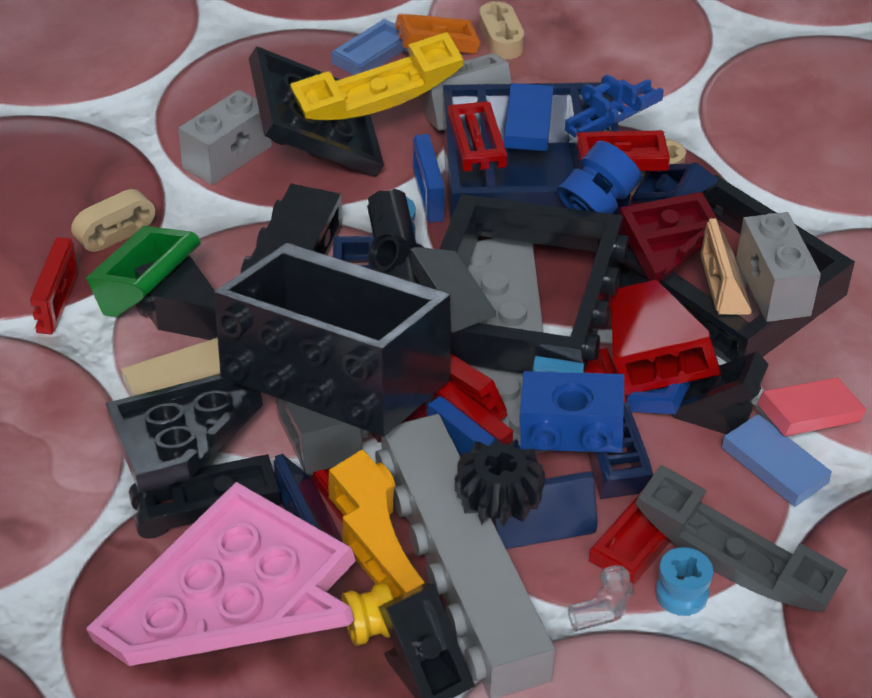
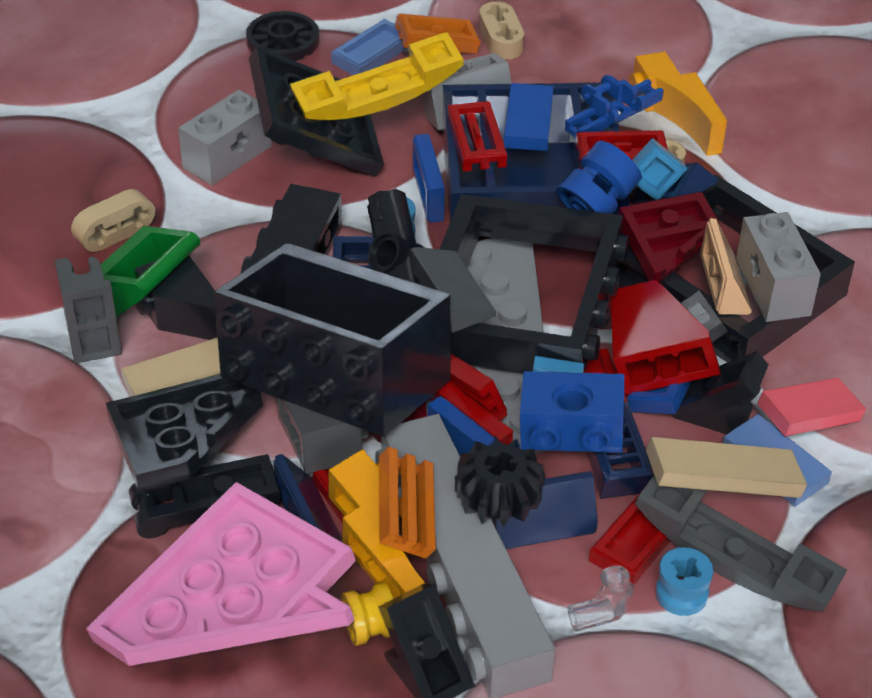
red tile [30,237,78,335] -> none
none -> dark grey hinge [54,257,122,364]
none -> black wheel [246,11,319,61]
none -> orange tile [379,446,436,559]
none -> light orange slope [628,51,727,156]
none -> dark azure tile [632,138,688,200]
none -> tan tile [646,437,807,498]
none -> flat silver piece [681,291,728,342]

